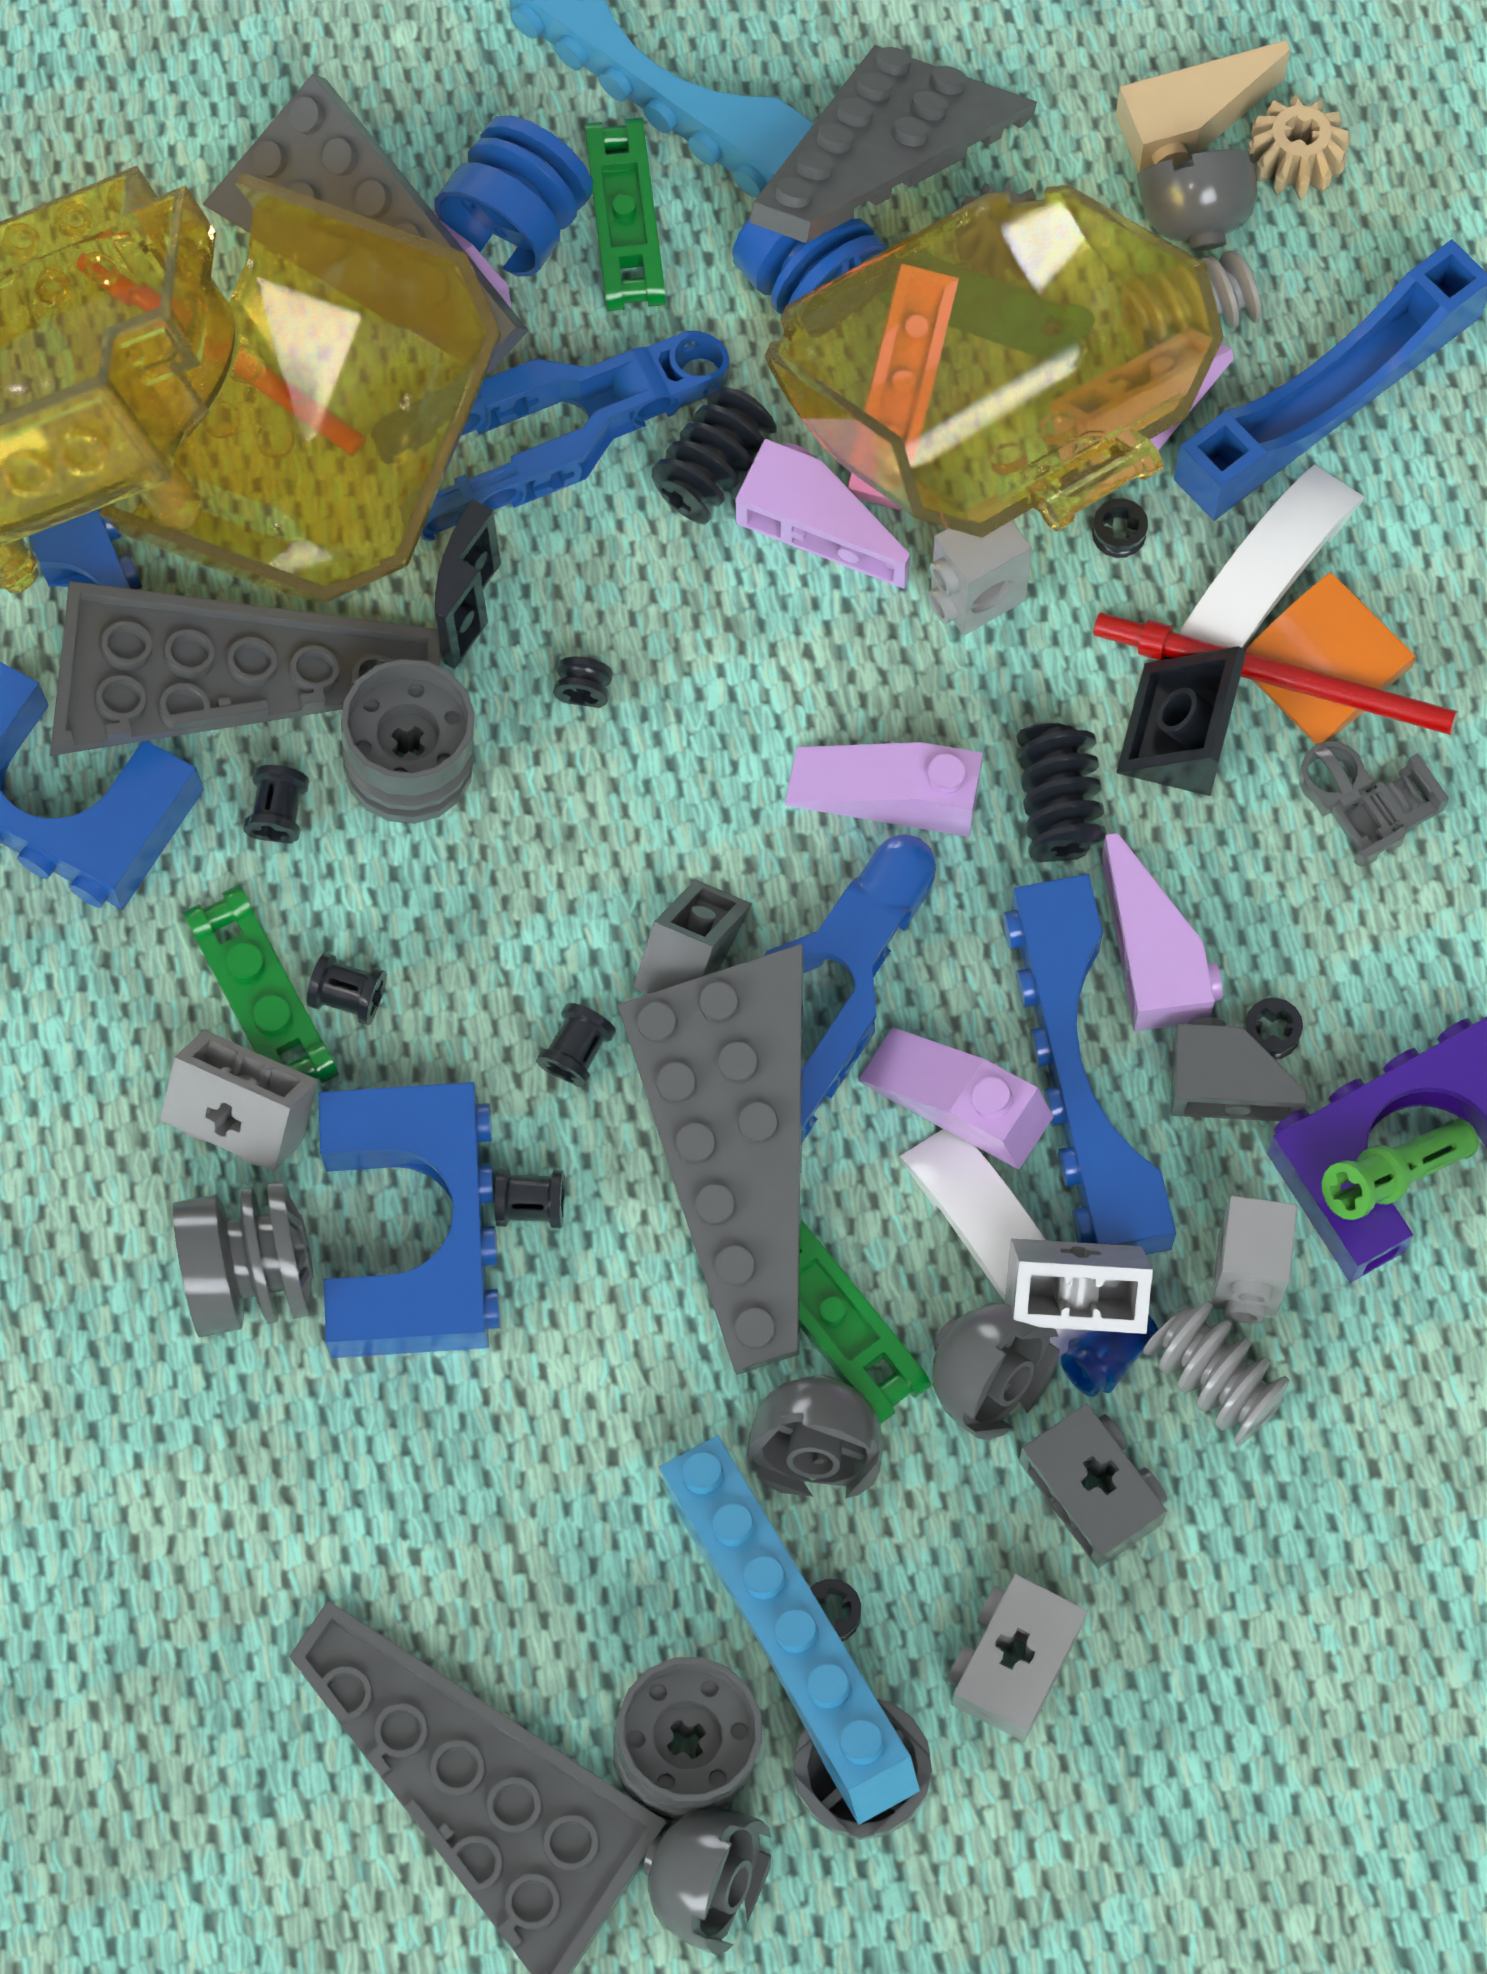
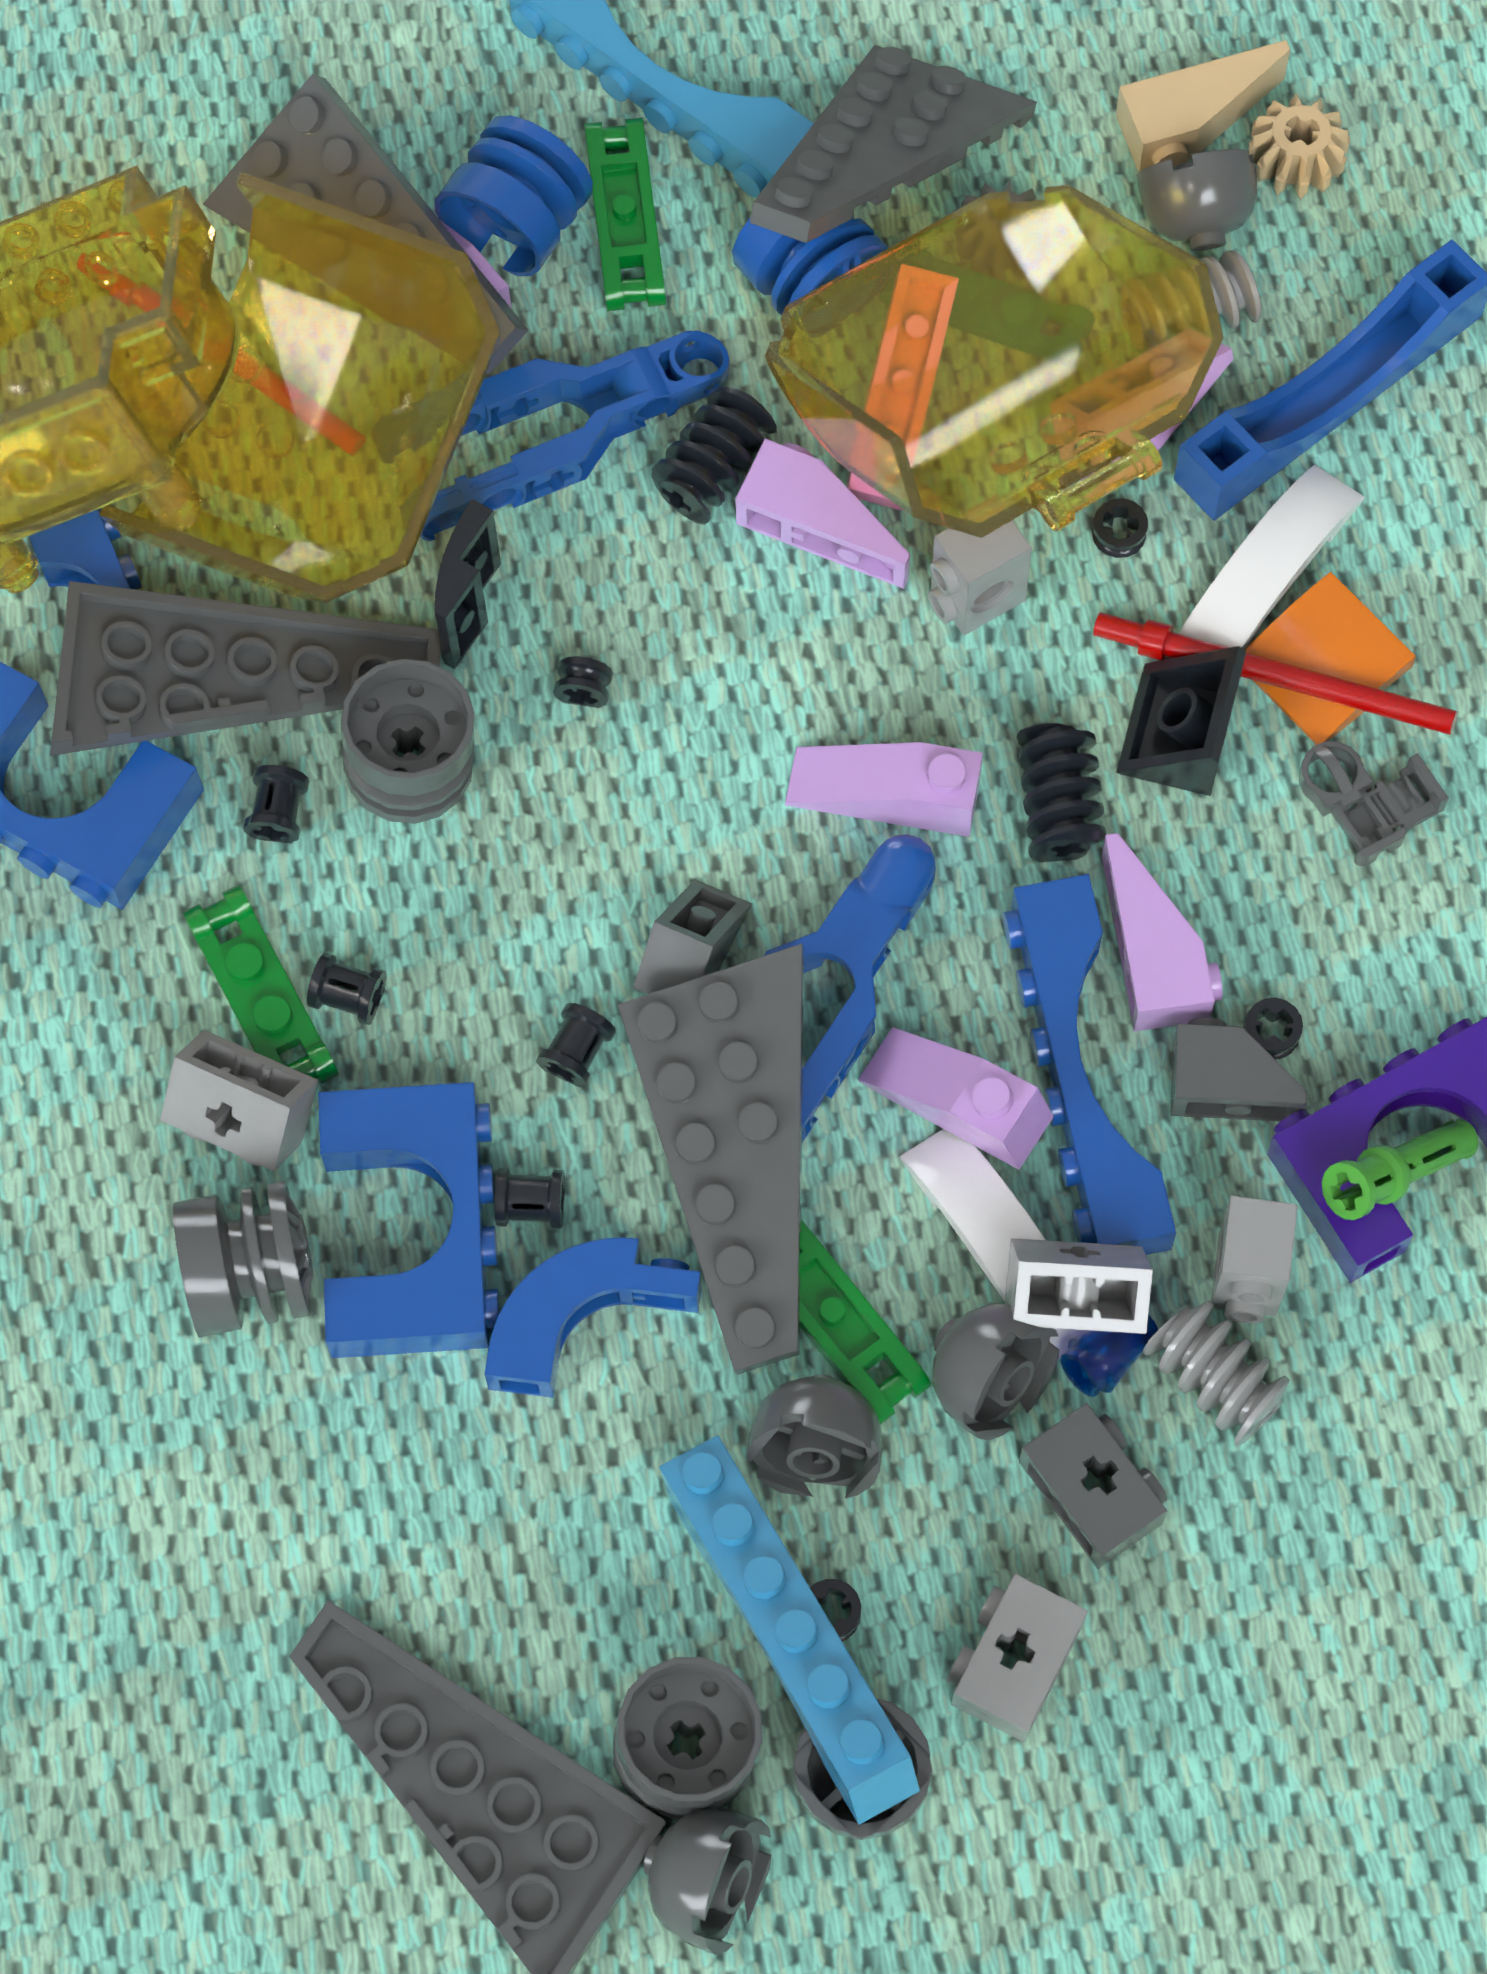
none -> blue arch [484,1237,702,1398]

